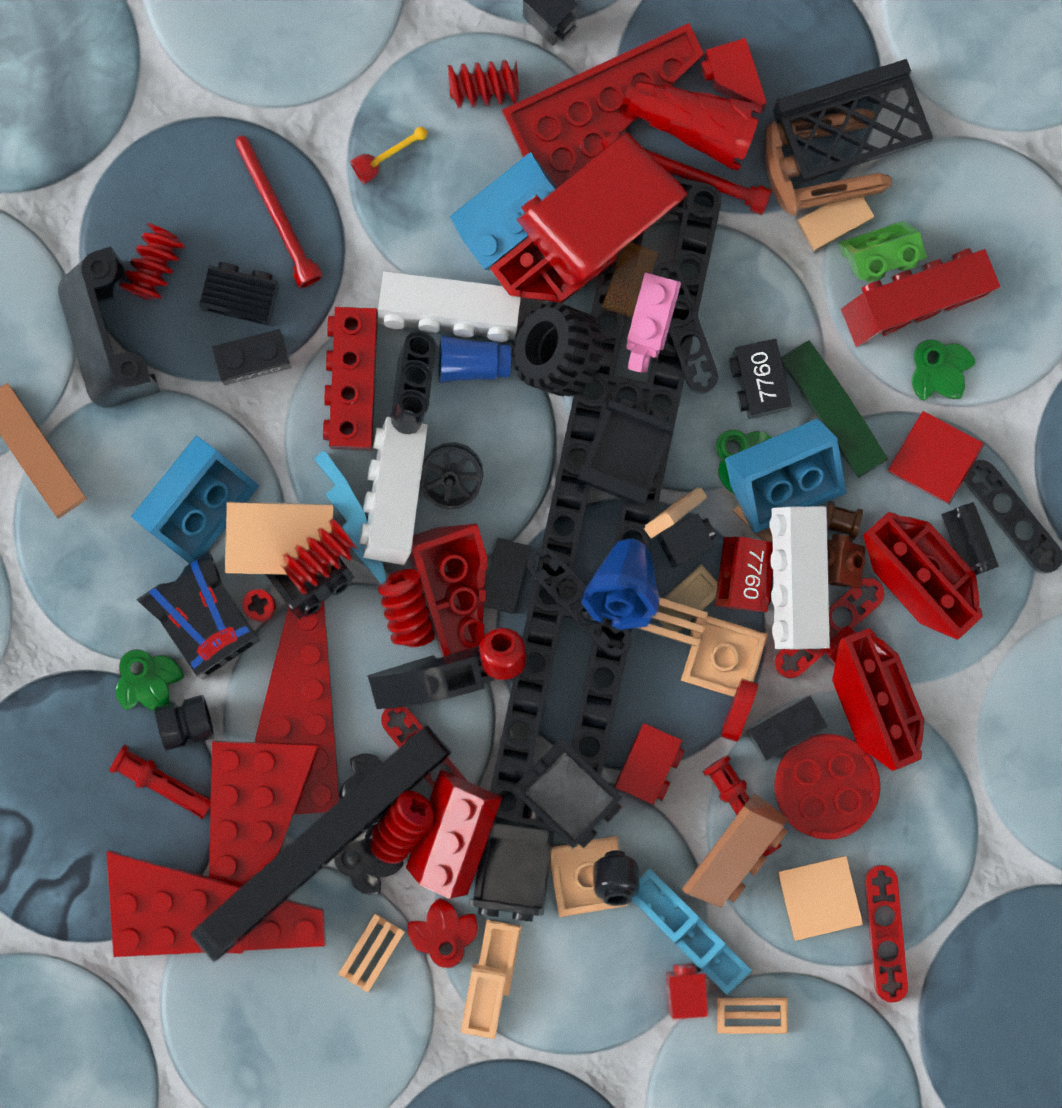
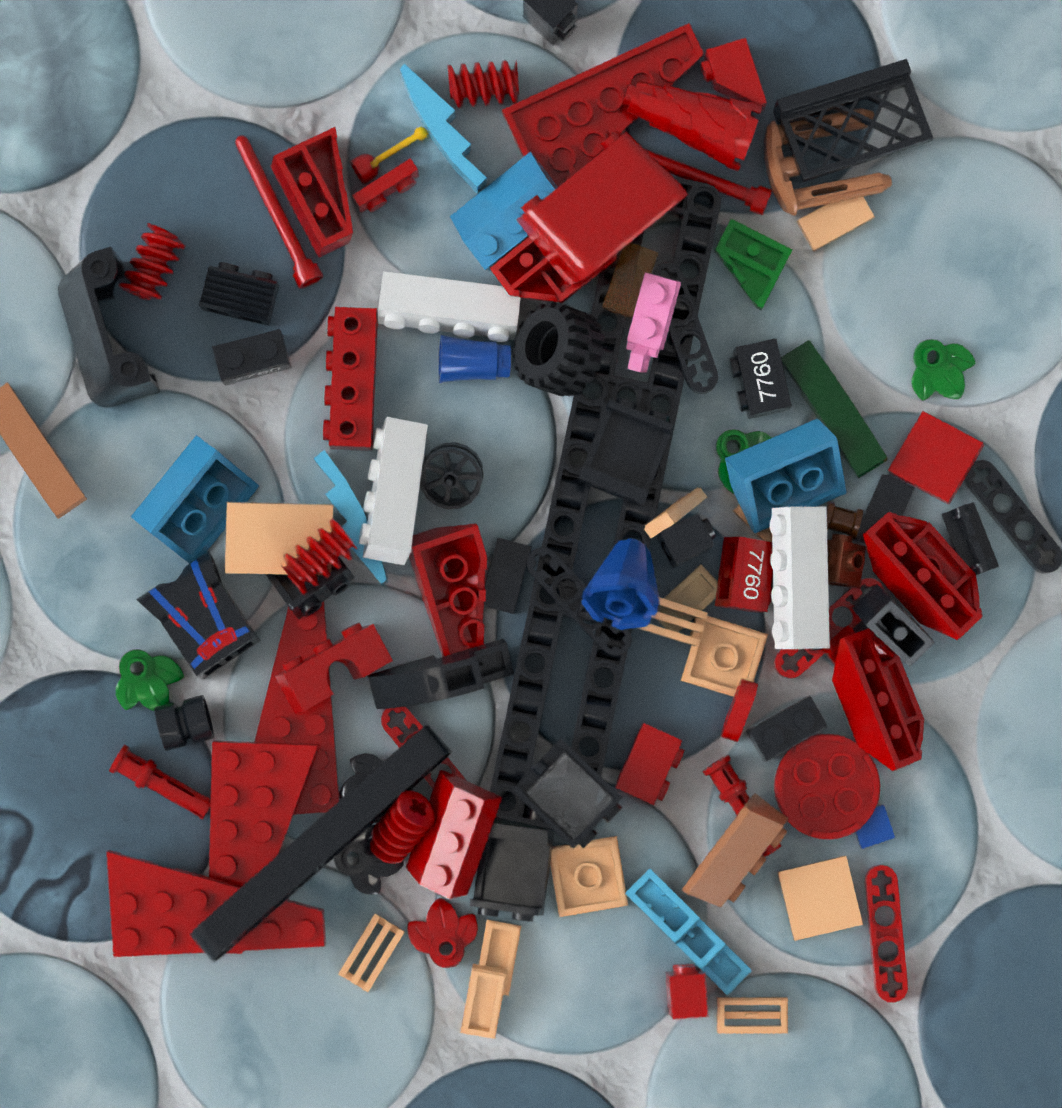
red bush [242,589,276,622] -> none
red piece [378,568,435,647] -> none
black beam [391,331,435,434] -> none
red head [479,628,527,680] -> none
black head [593,850,640,906] -> none
bright green plate [838,221,927,282] -> none
red wedge [841,248,1001,347] -> none
none -> red wedge [271,126,353,258]
none -> red arch [275,622,393,713]
none -> red plate [352,158,419,213]
none -> medium azure slope [400,63,487,194]
none -> green wing [715,219,792,310]
none -> black brick [852,584,935,667]
none -> black tile [855,474,914,543]
none -> blue tile [855,804,895,849]

